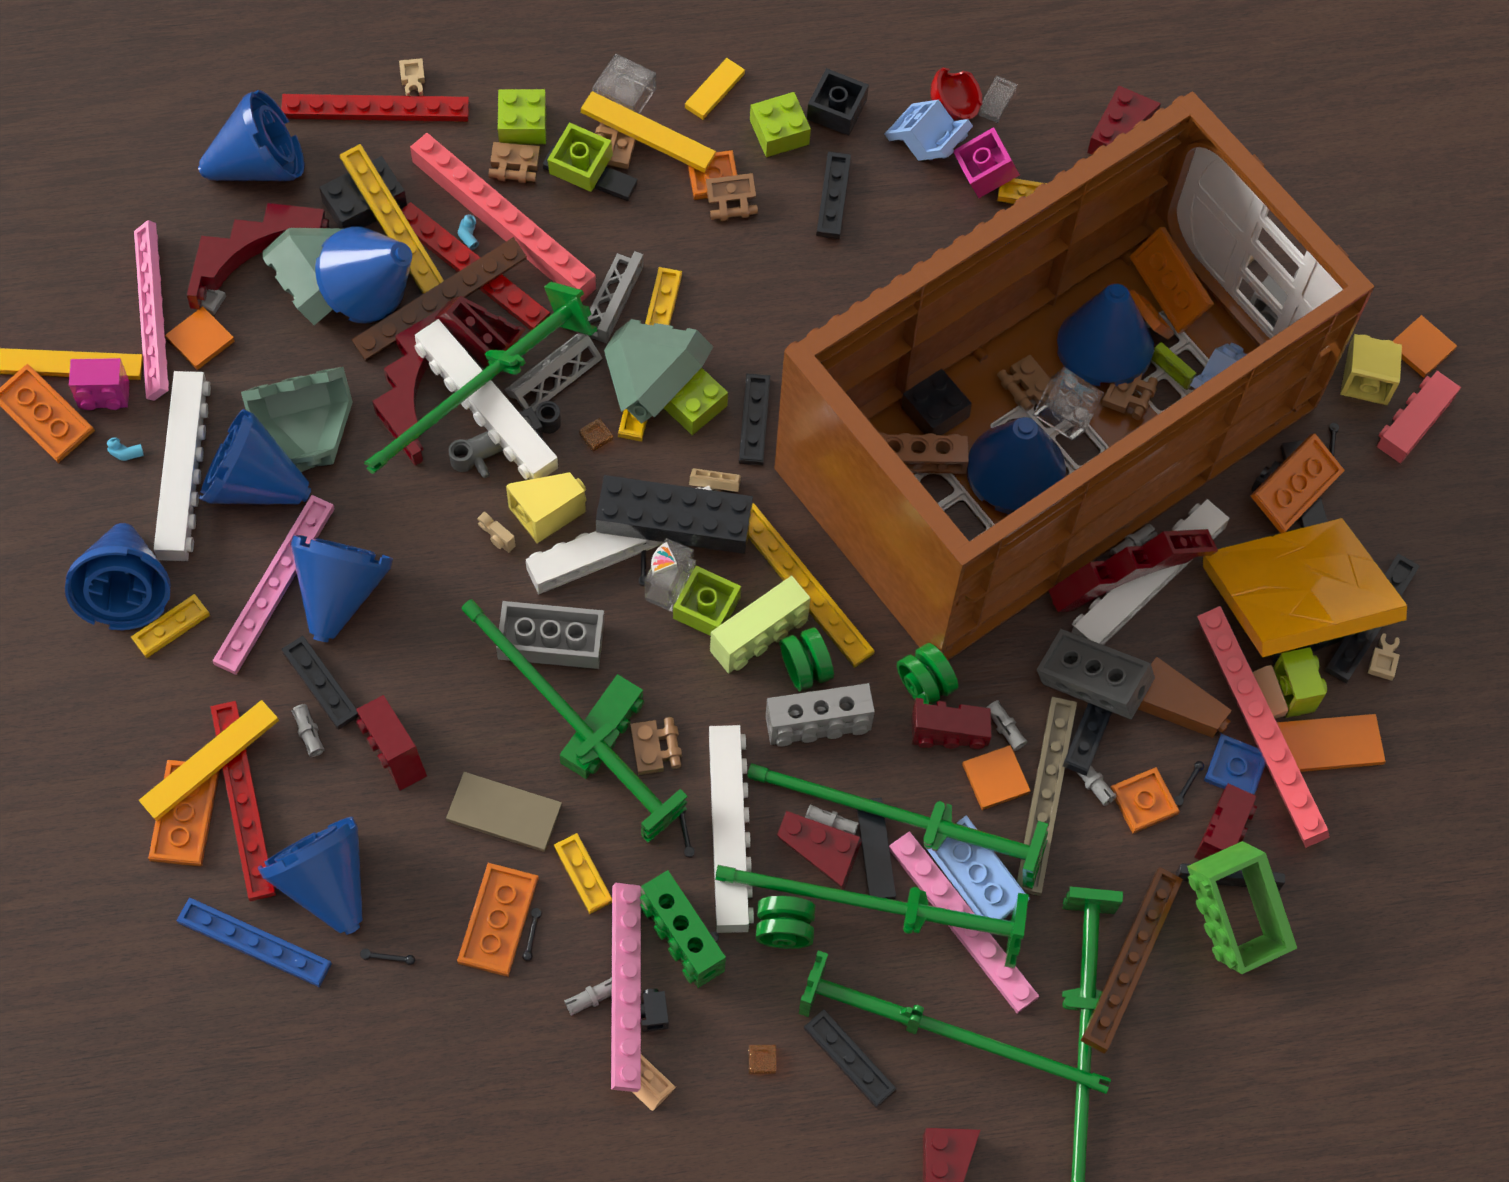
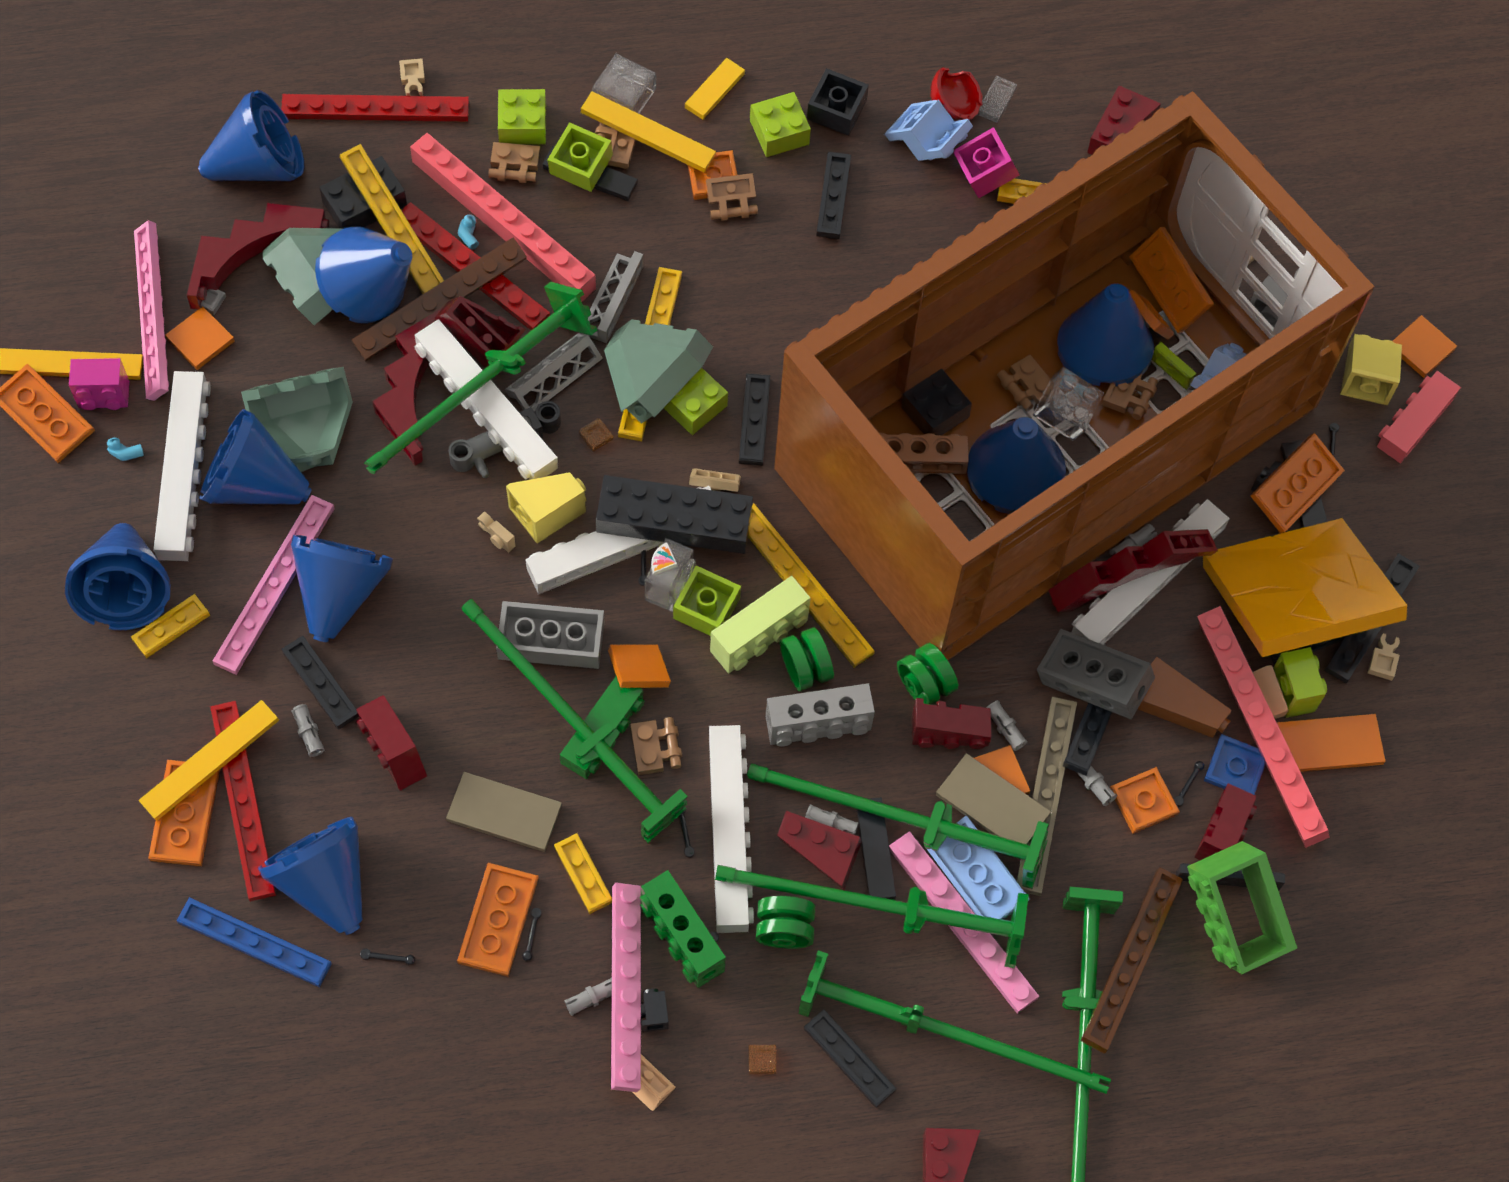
none -> orange tile [608,645,671,688]
none -> dark tan tile [936,753,1051,845]

